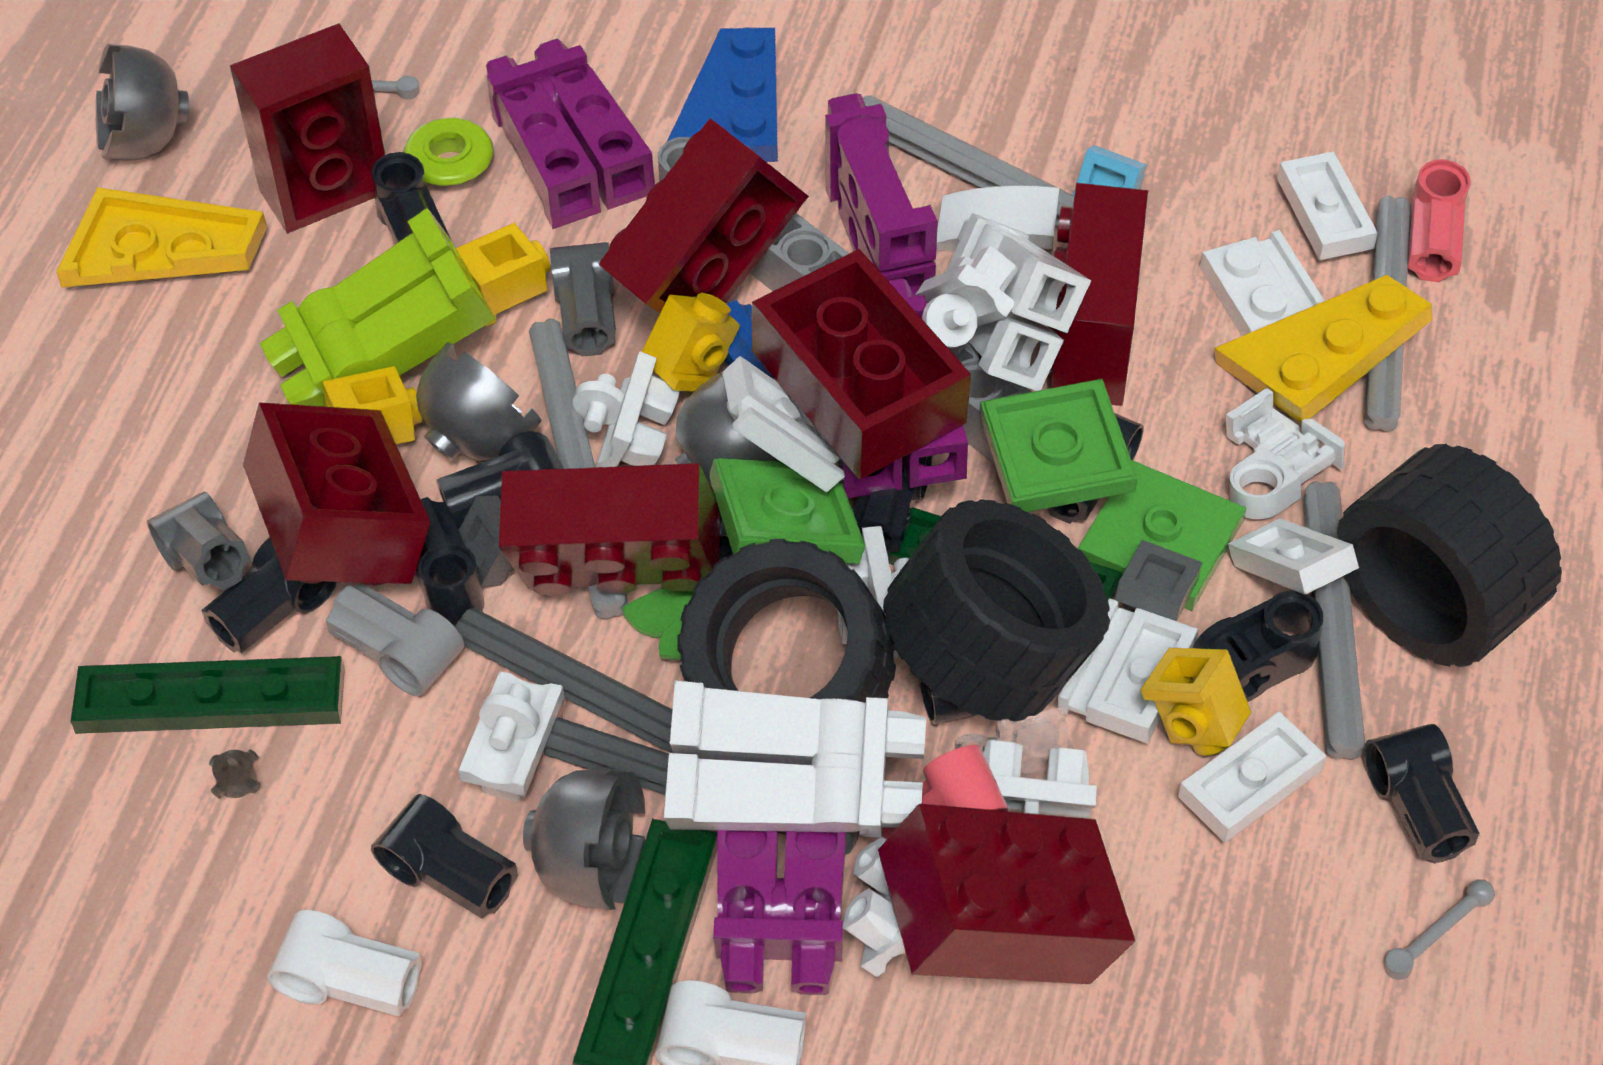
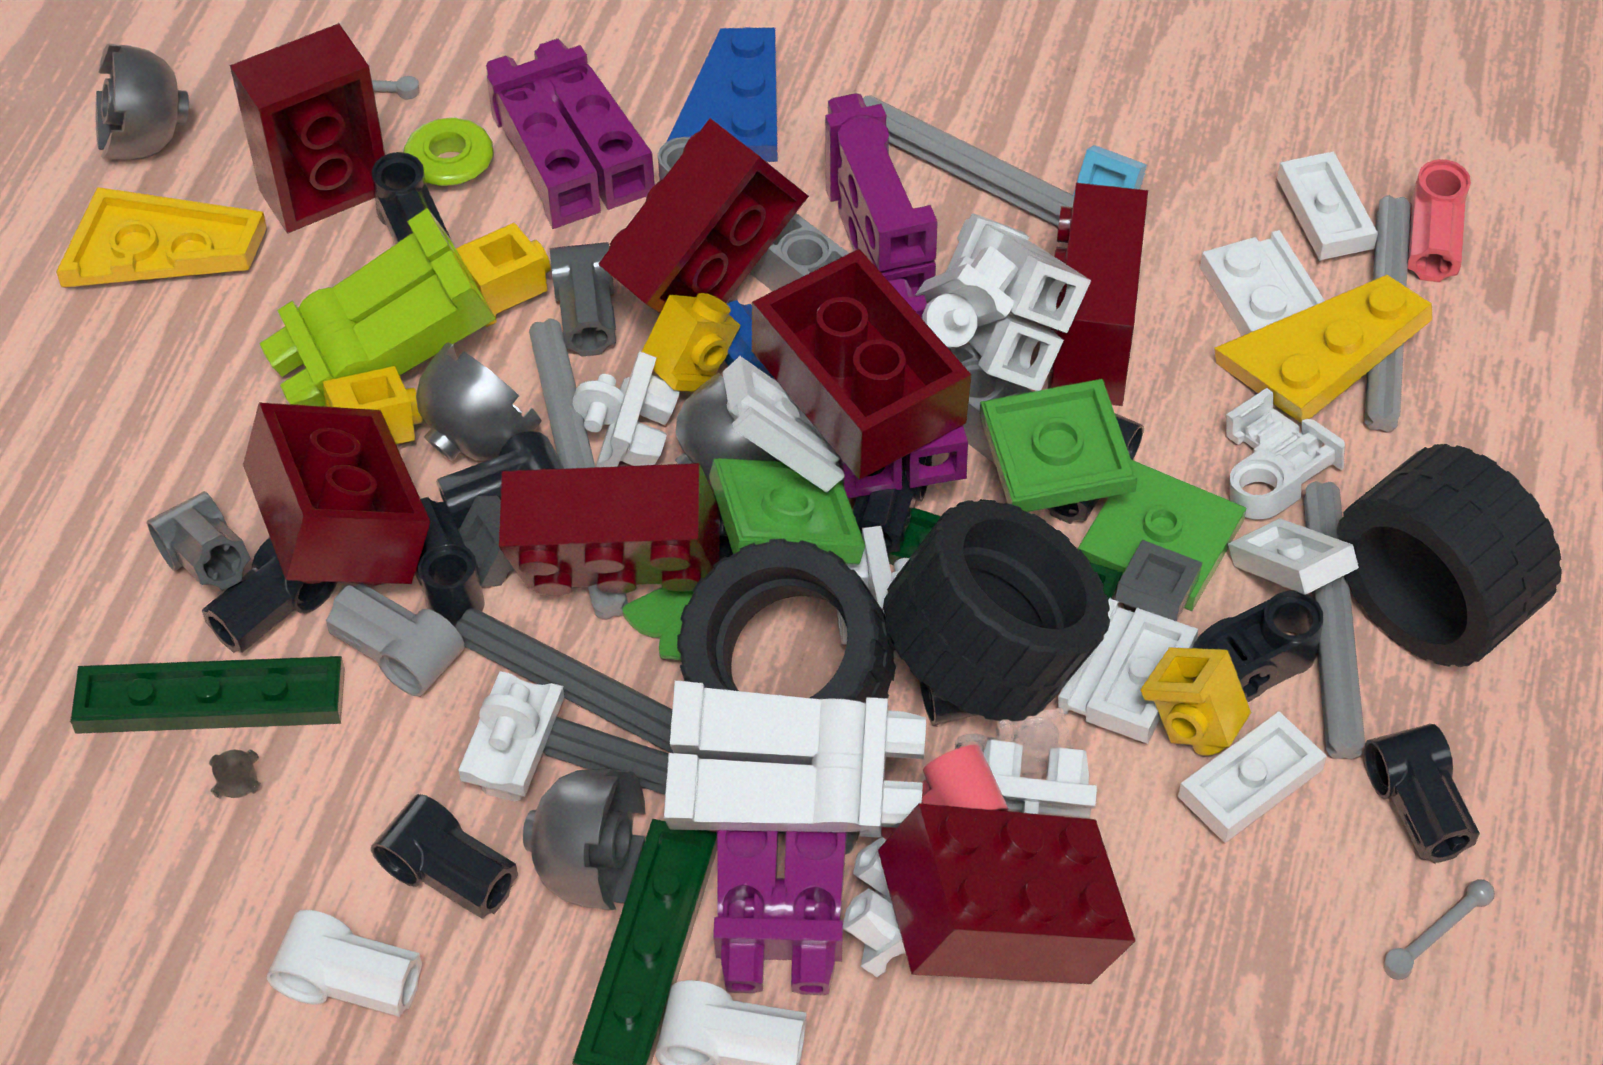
white slope [937,186,1060,252] -> none

